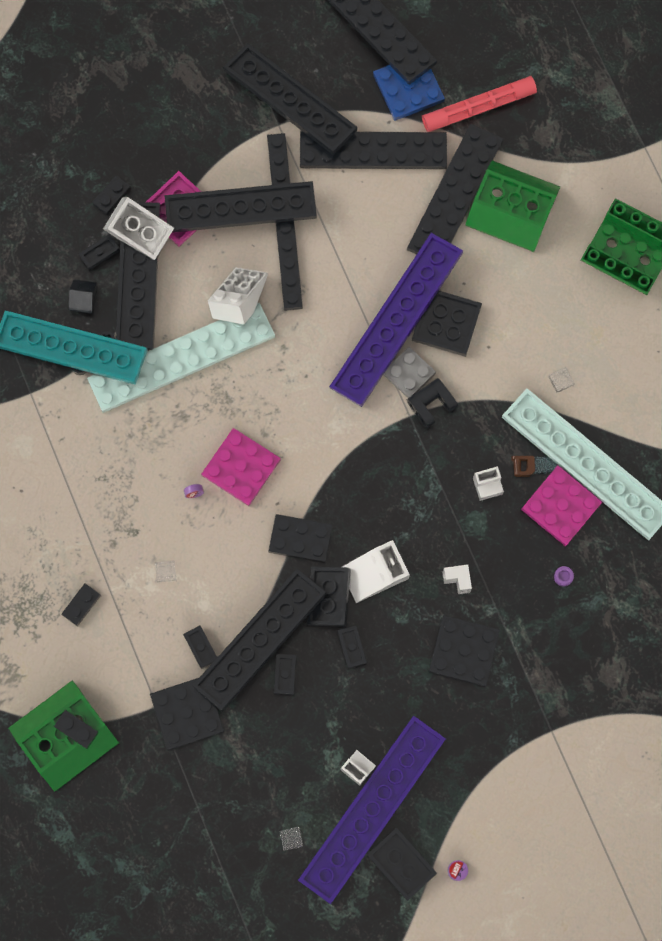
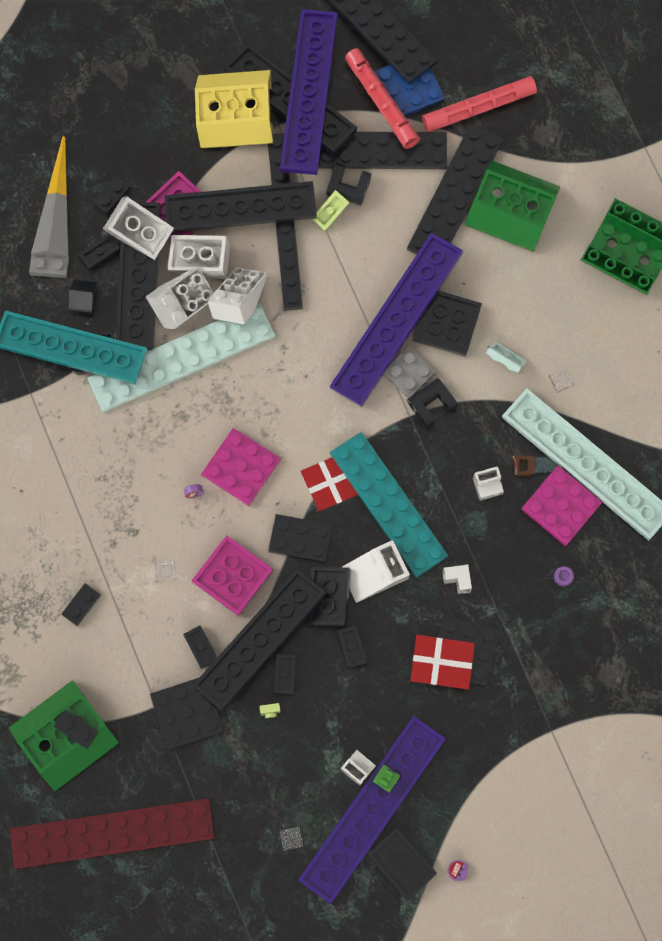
none -> dark red plate [10,799,215,869]
none -> light grey plate [29,136,69,278]
none -> white slope [146,266,214,329]
none -> white slope [168,235,231,279]
none -> dark pink plate [191,535,273,616]
none -> light yellow slope [195,70,274,149]
none -> yellowish green plate [260,703,281,718]
none -> dark purple plate [280,9,337,175]
none -> red sticker [300,457,358,511]
none -> yellowish green plate [312,190,350,231]
none -> black connector [326,163,372,206]
none -> teal plate [330,432,448,578]
none -> coral piece [345,48,420,149]
none -> bright green tile [373,765,400,793]
none -> red sticker [410,635,475,690]
none -> light aqua plate [486,341,527,373]

